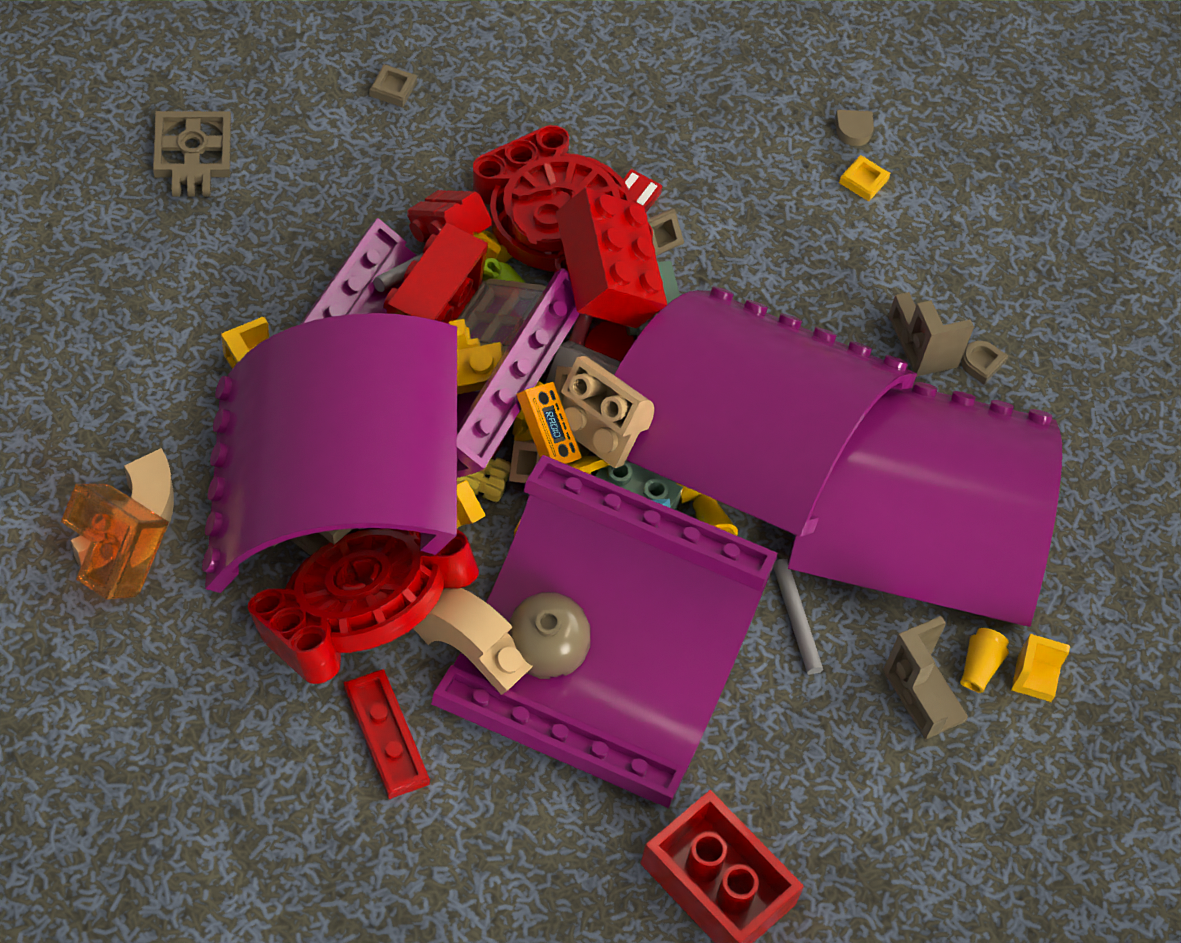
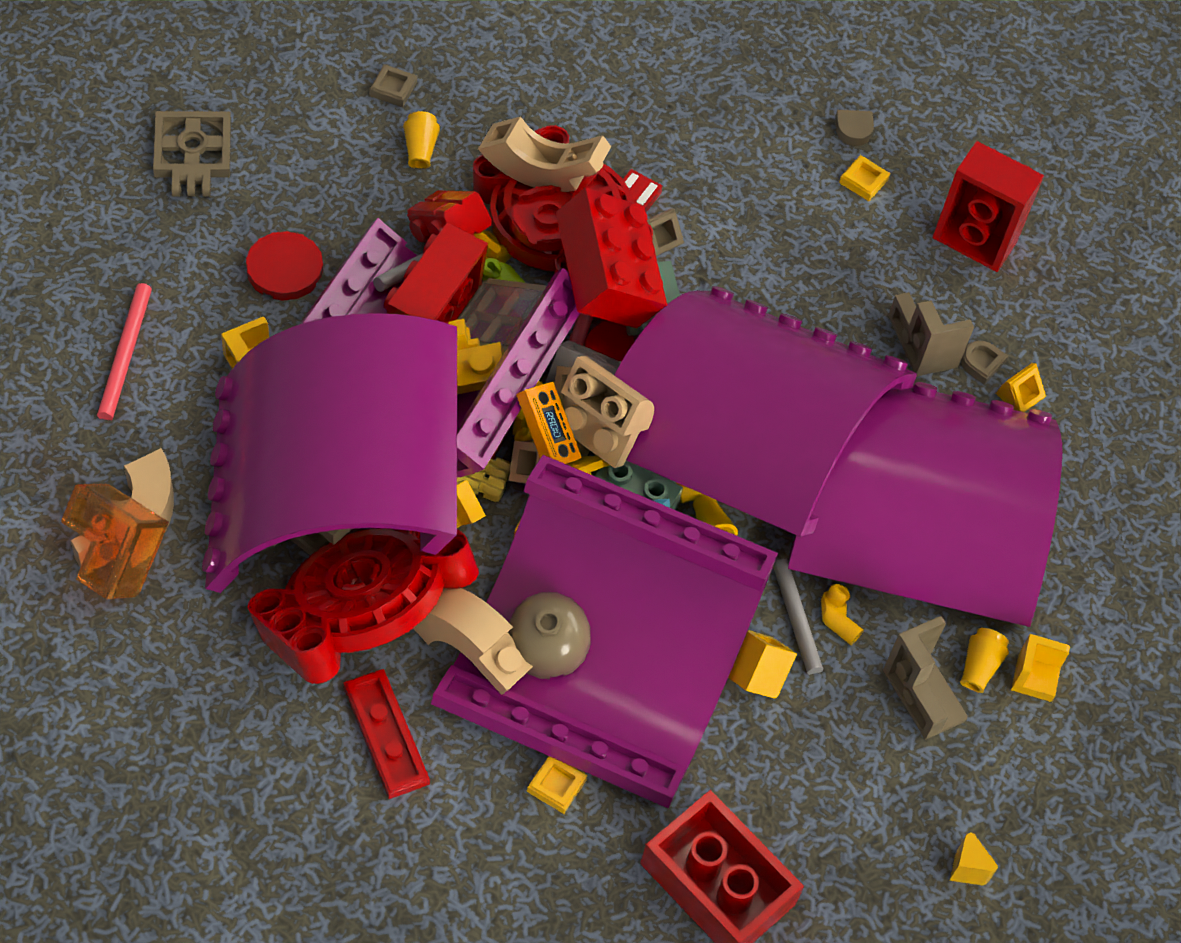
none -> coral bar [97,283,152,421]
none -> red tile [246,231,323,301]
none -> yellow cone [403,111,440,169]
none -> tan arch [478,116,611,192]
none -> yellow tile [527,756,588,814]
none -> yellow panel [728,630,797,698]
none -> yellow arm [821,584,864,646]
none -> red brick [932,141,1045,272]
none -> yellow slope [949,832,998,886]
none -> yellow slope [996,363,1046,412]

